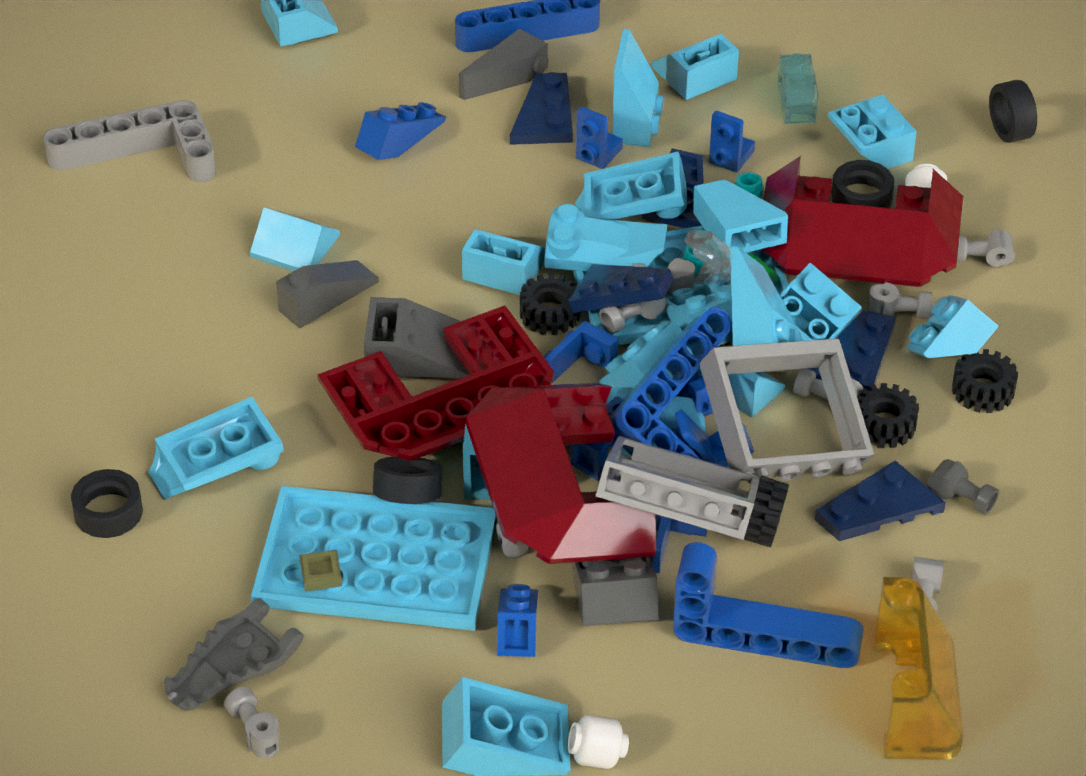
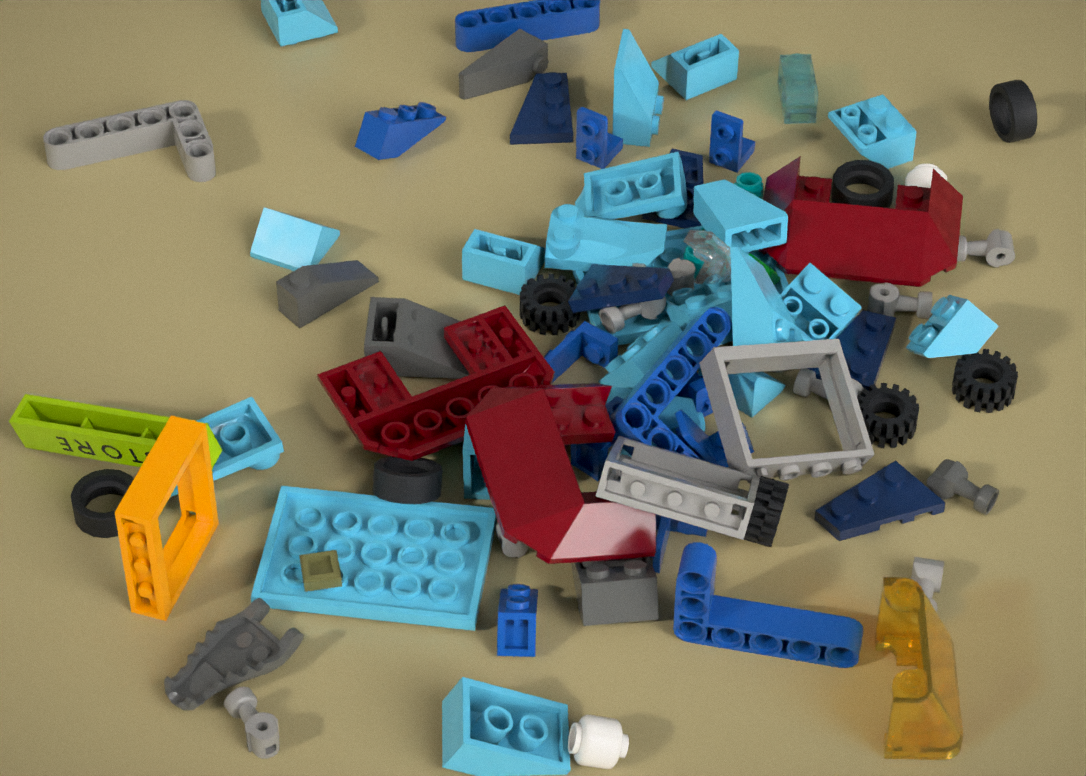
none -> lime brick [9,394,222,469]
none -> light orange window [115,415,219,621]

